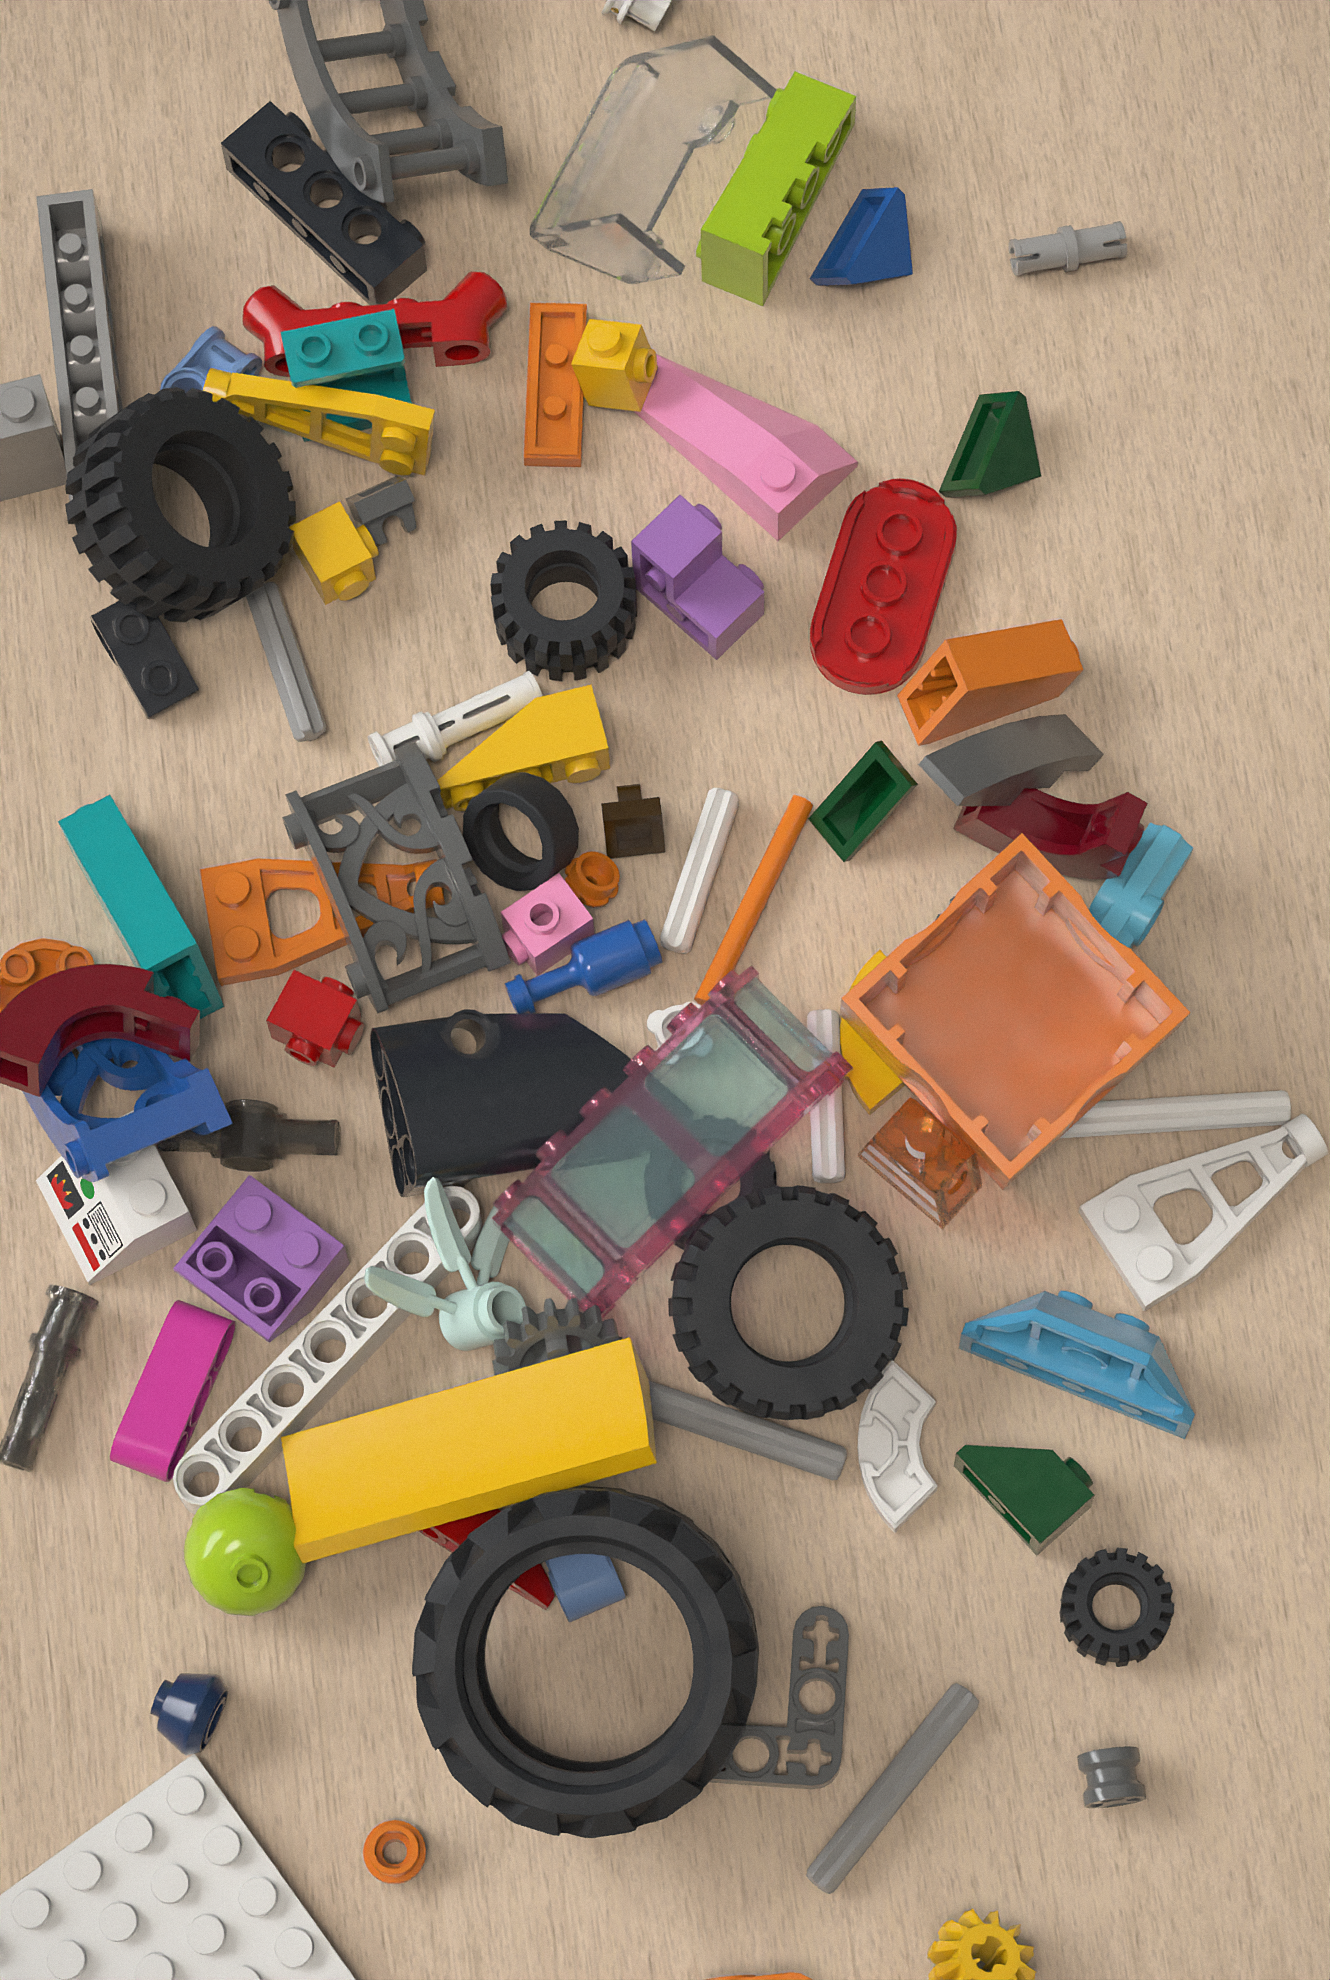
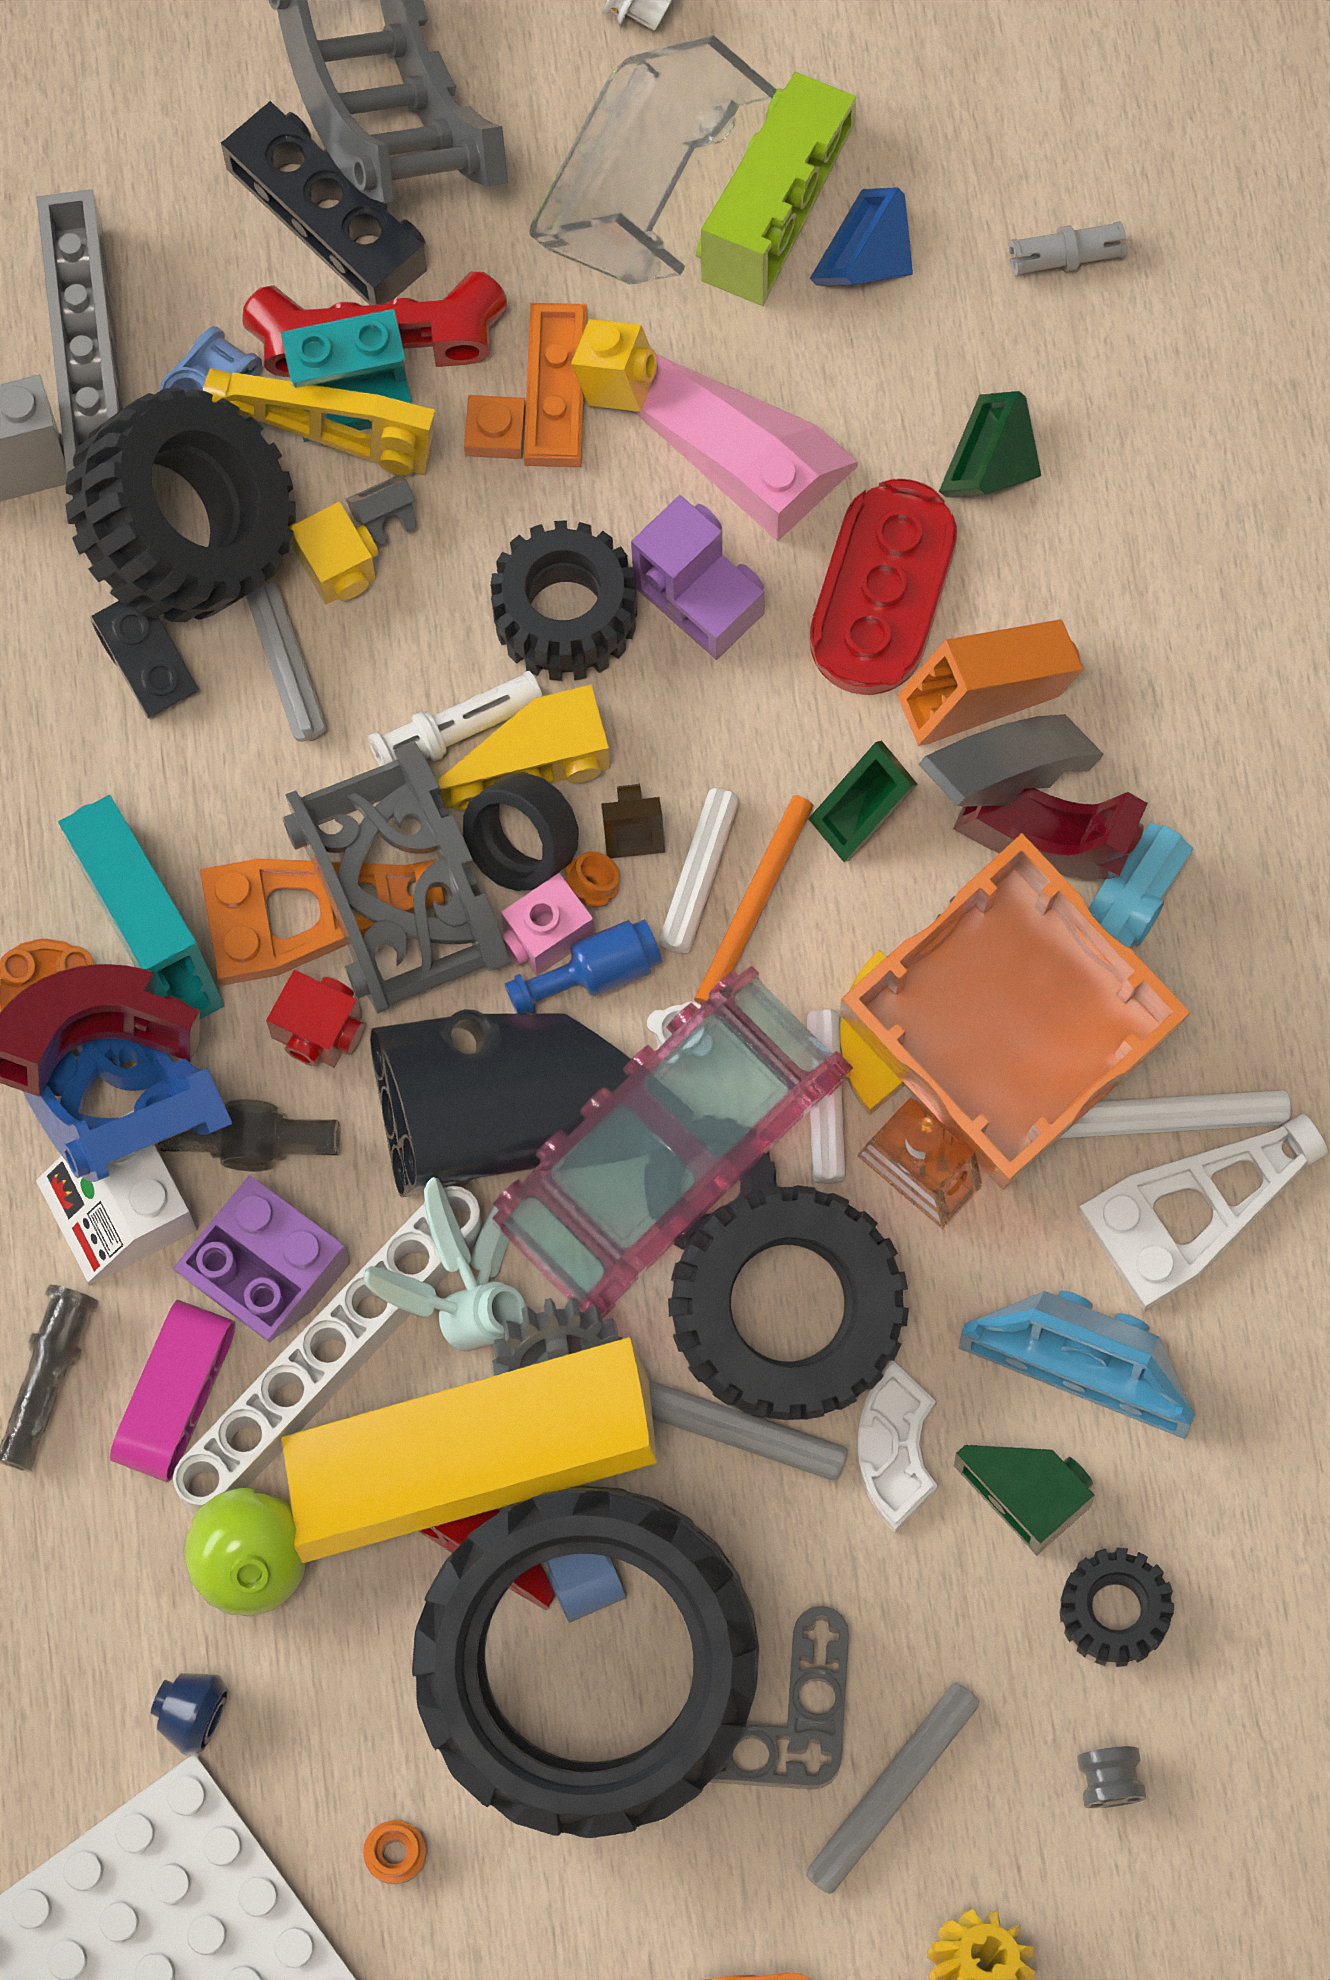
none -> orange plate [464,395,526,459]

